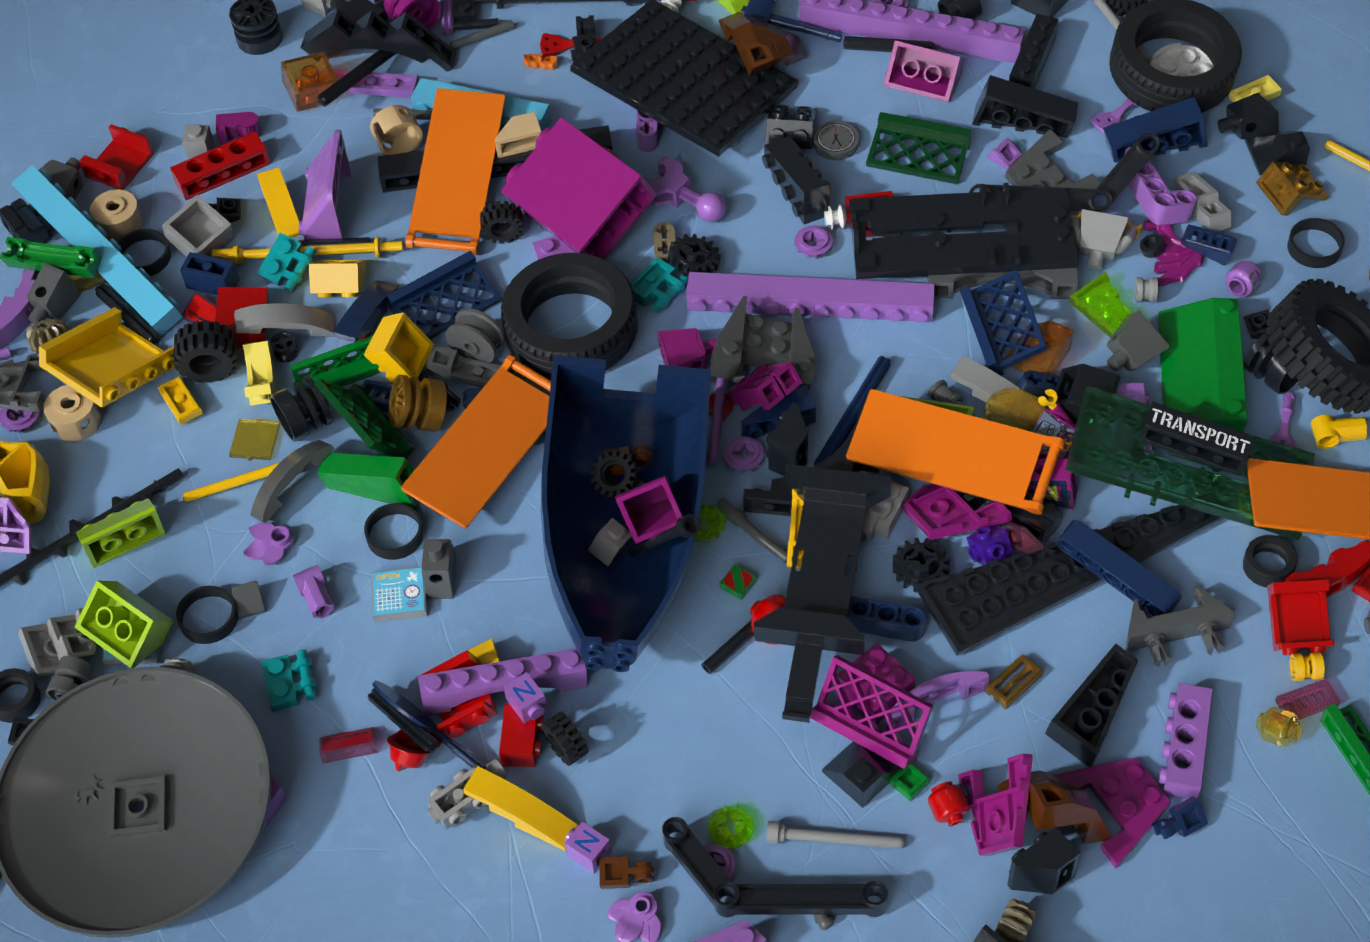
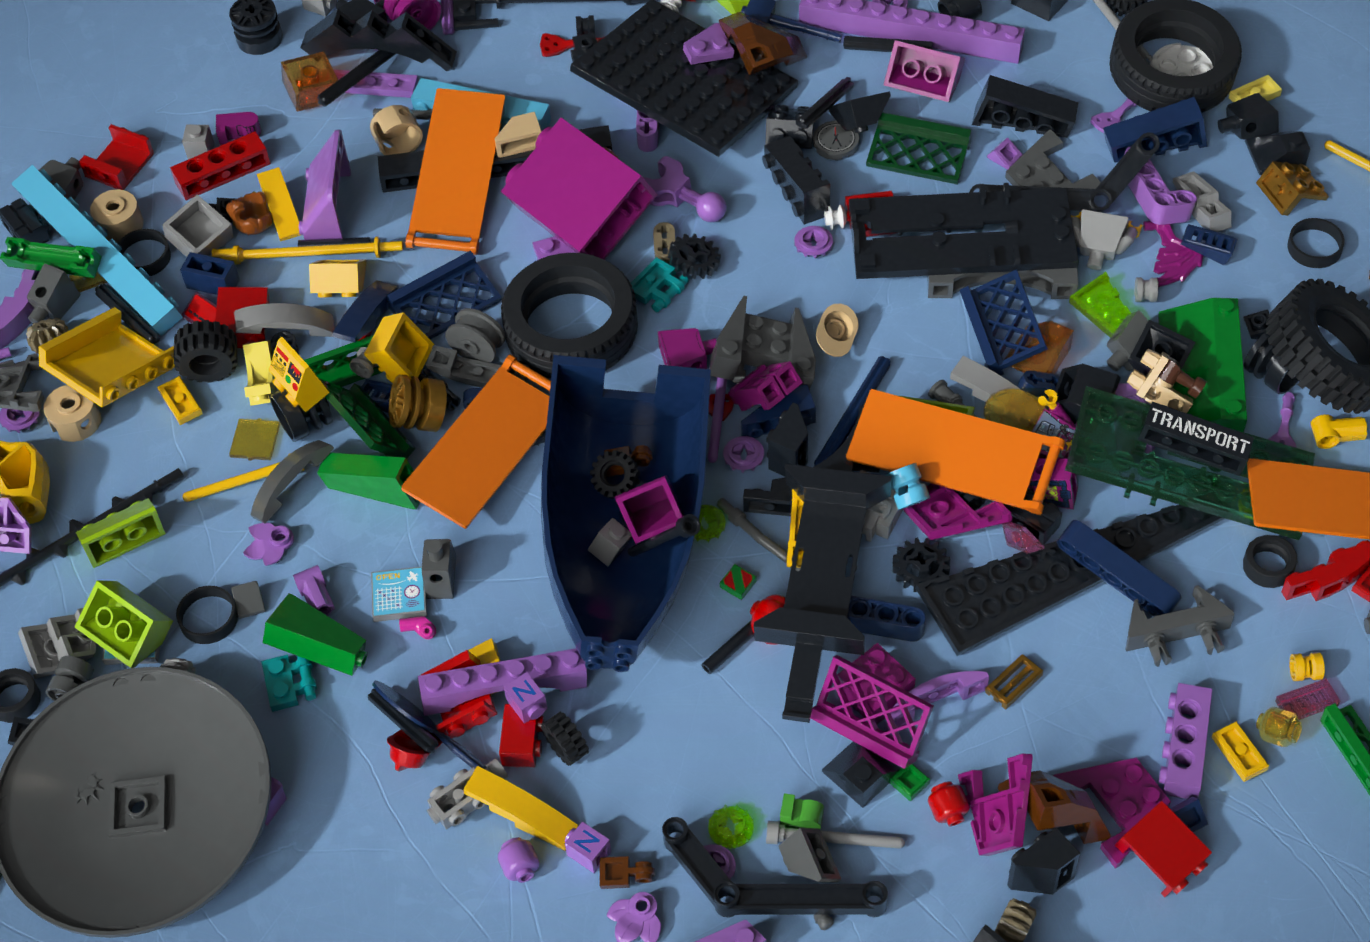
teal plate [257,232,316,292] -> none
slope [319,727,378,764] -> none
black tyre [364,503,424,560] -> none
dark grey piece [450,20,514,50] -> none
black tyre [480,201,524,244] -> none
orange piece [523,54,558,70] -> none
medium lavender brick [686,272,935,322] -> none
dark purple brick [966,525,1013,565] -> none
black brick [1009,14,1059,89] -> none
black wedge [1045,644,1138,767] -> none
black tile [1140,234,1166,258] -> none
medium lavender head [1225,261,1262,297] -> none
red panel [1267,579,1335,655] -> none
none -> dark orange hair [226,191,272,235]
none -> green slope [263,593,368,676]
none -> yellow slope [269,337,330,412]
none -> light grey wheel [349,347,378,378]
none -> dark pink arm [399,616,436,640]
none -> medium lavender head [498,838,540,883]
none -> medium lavender wing [683,23,734,65]
none -> dark grey slope [778,828,842,882]
none -> bright green leg [780,793,824,829]
none -> black axle [796,77,854,131]
none -> tan piece [816,303,859,357]
none -> black slope [828,91,891,133]
none -> medium azure wheel [885,463,930,510]
none -> red panel [1115,801,1212,897]
none -> tan hips [1127,349,1207,413]
none -> black slope [1128,320,1195,376]
none -> yellow plate [1211,721,1269,782]

